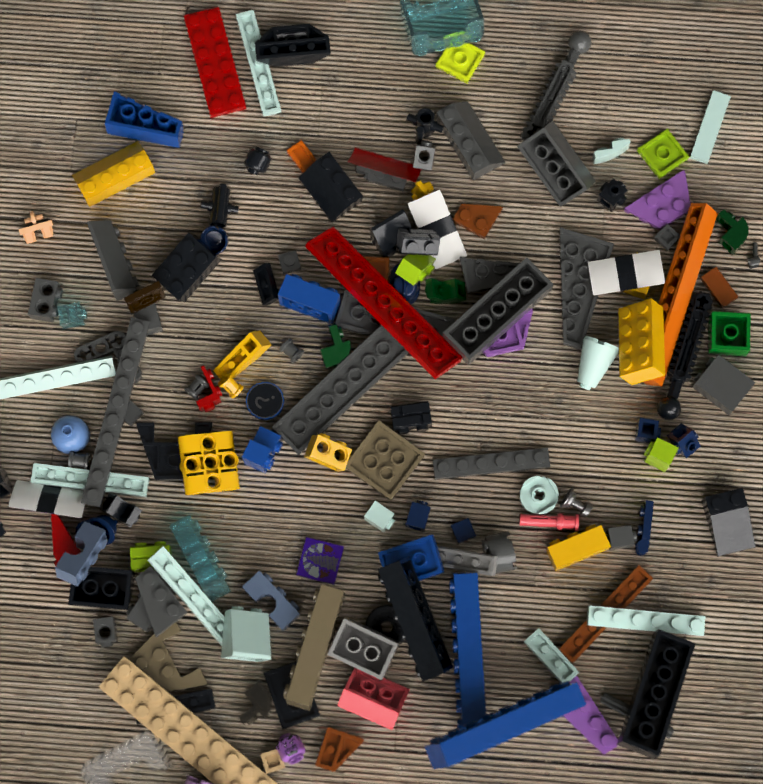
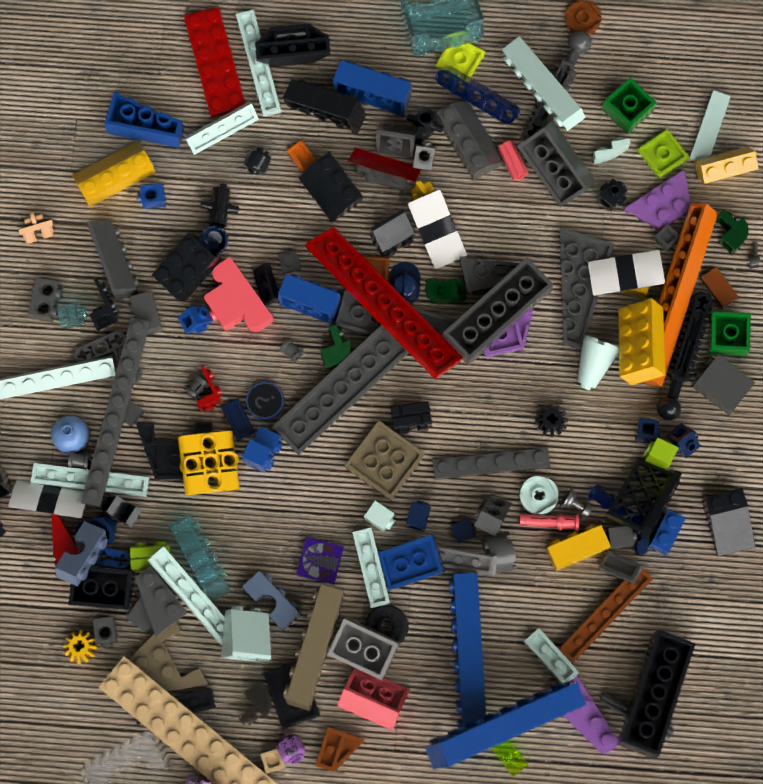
dark brown tile [124,281,166,314] -> none
yellow slope [213,330,272,379] -> none
yellow bush [218,373,243,398] -> none
yellow brick [304,433,352,472] -> none
black brick [378,556,453,682] -> none
lime brick [395,254,436,286] -> none
black brick [396,229,440,255] -> none
dark orange wing [453,204,503,240] -> none
light aqua plate [587,606,705,636] -> none
none -> yellow gear [63,630,97,664]
none -> black bracket [89,279,119,331]
none -> blue beam [96,548,131,570]
none -> blue brick [137,183,166,209]
none -> blue brick [178,305,213,334]
none -> light aqua plate [185,102,259,155]
none -> coral brick [204,257,274,332]
none -> dark blue tile [221,398,255,441]
none -> black wedge [283,79,366,135]
none -> blue brick [333,60,412,116]
none -> light aqua plate [352,528,390,609]
none -> dark grey slope [376,125,416,158]
none -> clear blue beam [436,66,520,124]
none -> dark grey brick [474,493,512,536]
none -> clear neon green slope [491,740,528,777]
none -> coral axle [498,140,528,181]
none -> light aqua brick [502,36,585,131]
none -> black gear [535,404,568,437]
none -> dark orange tile [565,0,601,35]
none -> clear blue pin [588,484,643,525]
none -> dark grey tile [599,550,643,584]
none -> green brick [602,77,657,135]
none -> black fence [606,458,682,540]
none -> blue brick [649,509,686,556]
none -> yellow brick [695,146,758,184]

